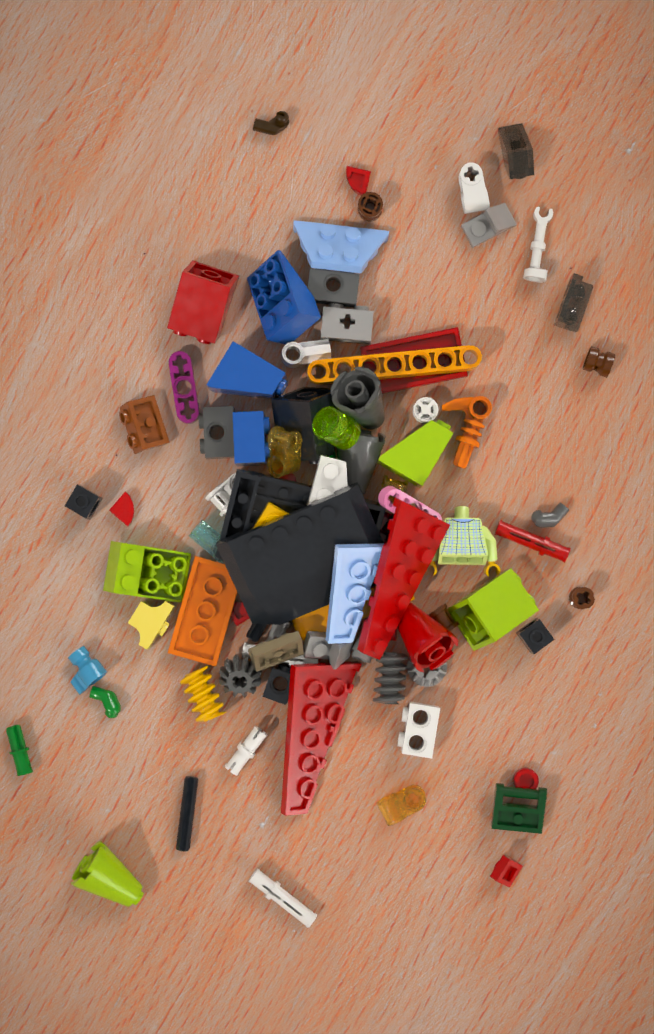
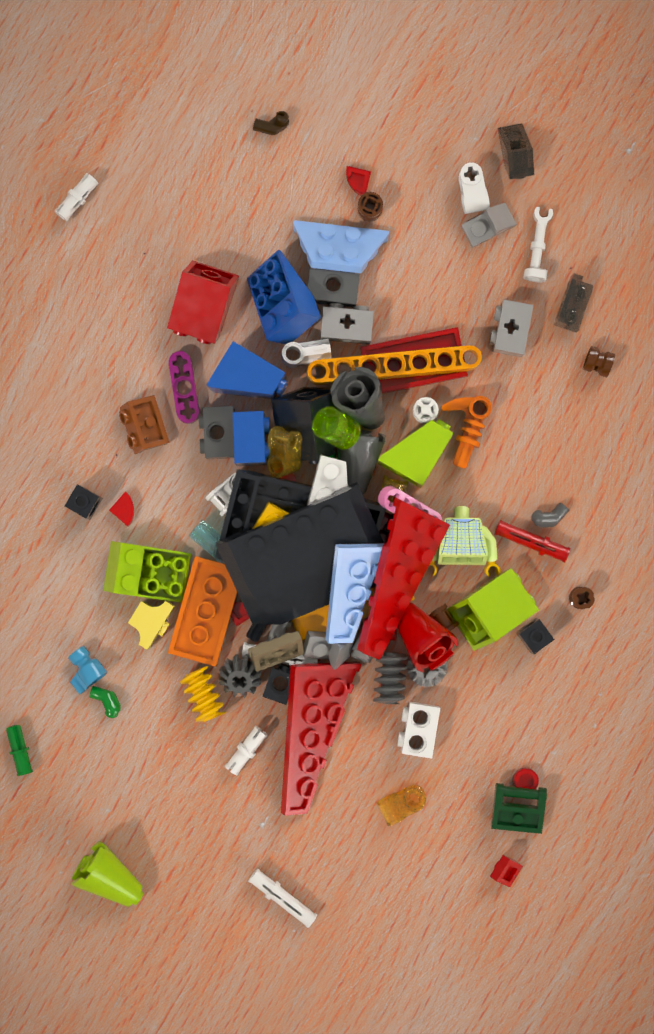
black axle [176,776,198,852] -> none
none -> white pin [55,173,99,222]
none -> light grey brick [489,300,533,357]

